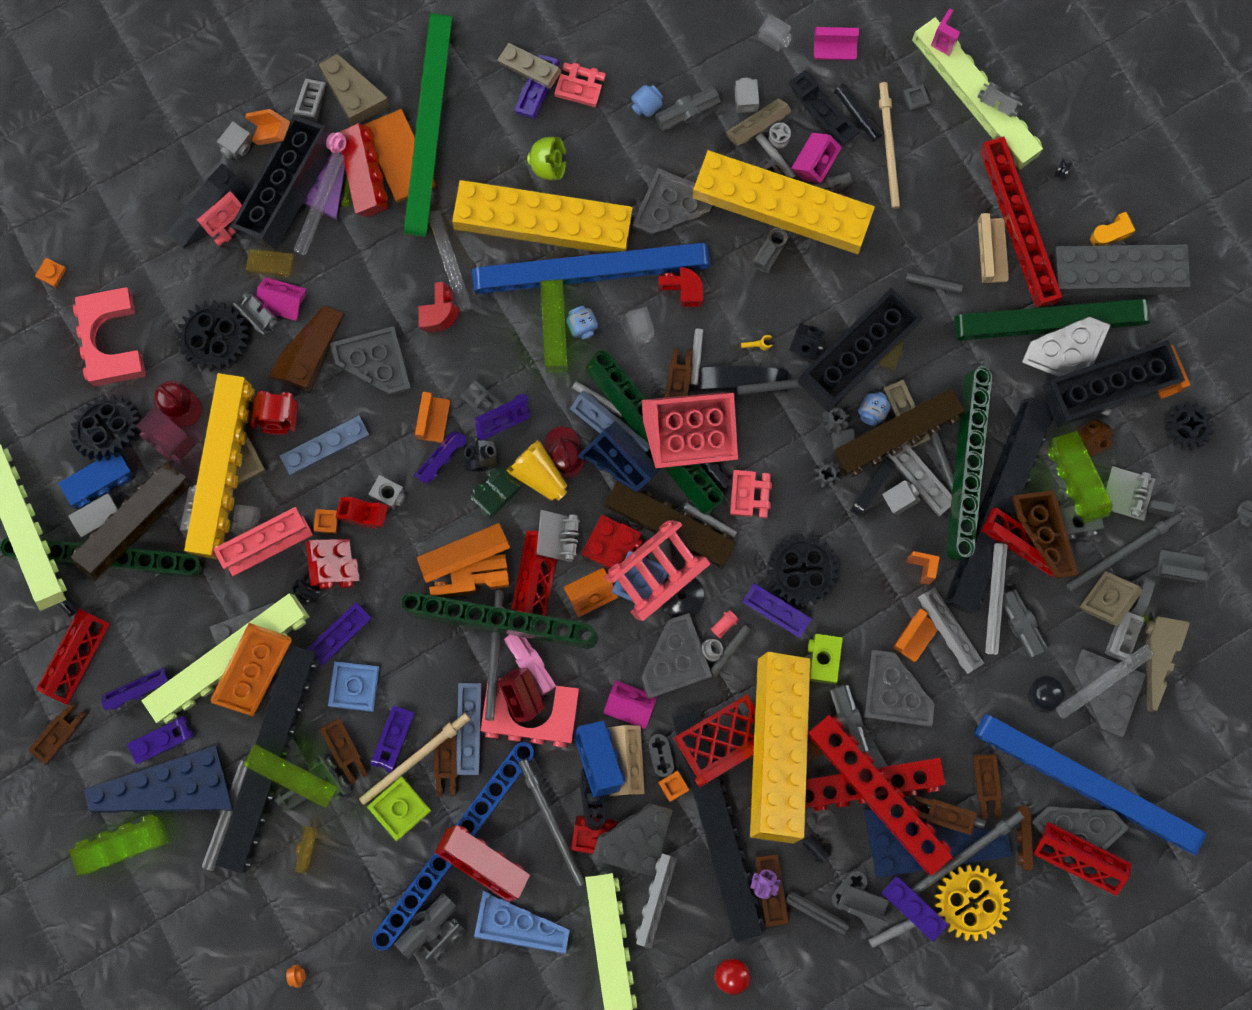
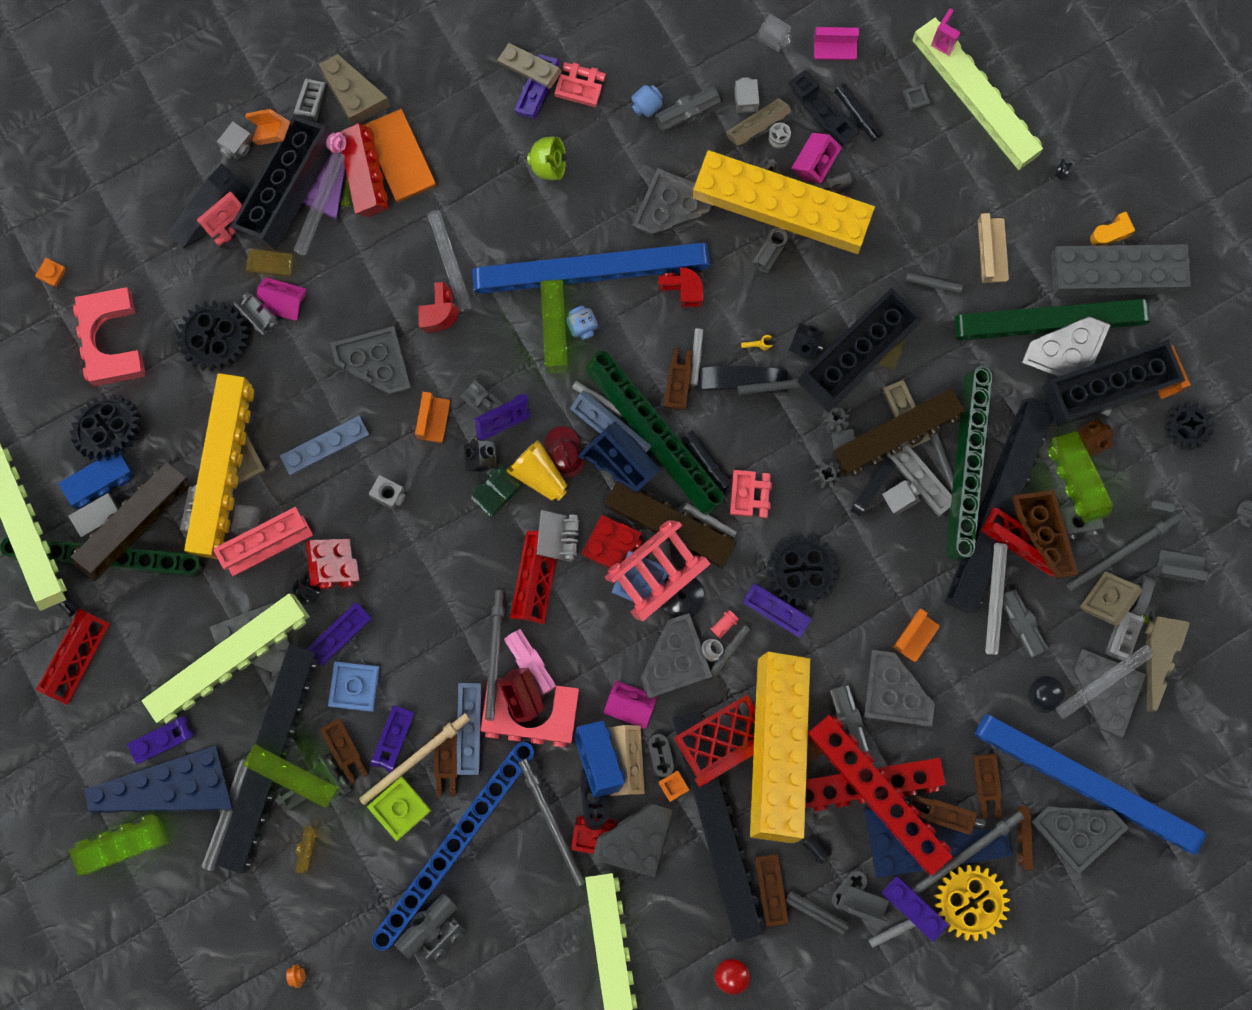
reddish brown hinge [28,702,88,765] -> none
dark purple plate [101,667,169,711] -> none
clear pink brick [137,406,196,464] -> none
dark red piece [153,380,202,427] -> none
orange tile [211,623,292,716] -> none
red brick [251,391,298,435] -> none
reddish brown wedge [269,306,344,393] -> none
orange plate [314,509,338,534] -> none
red brick [335,497,388,529] -> none
dark green beam [401,592,598,649] -> none
green beam [403,12,452,237] -> none
dark purple plate [414,431,466,485] -> none
orange tile [416,523,510,583] -> none
orange plate [429,554,510,598] -> none
brick [434,825,530,902] -> none
yellow brick [452,180,633,253] -> none
medium blue wing [474,891,570,954] -> none
orange panel [564,568,618,617] -> none
clear brick [626,307,655,344] -> none
light grey plate [636,854,677,948] -> none
coral slope [642,392,738,468] -> none
medium lavender gear [750,870,781,899] -> none
light grey piece [756,133,797,179] -> none
lime brick [808,634,843,685] -> none
medium blue head [858,391,891,426] -> none
tan bar [879,82,900,209] -> none
orange panel [906,551,940,585] -> none
light grey plate [918,587,984,674] -> none
dark grey hinge [977,82,1023,118] -> none
red brick [979,136,1062,308] -> none
red fence [1033,822,1132,896] -> none
light grey hinge [1101,466,1155,521] -> none

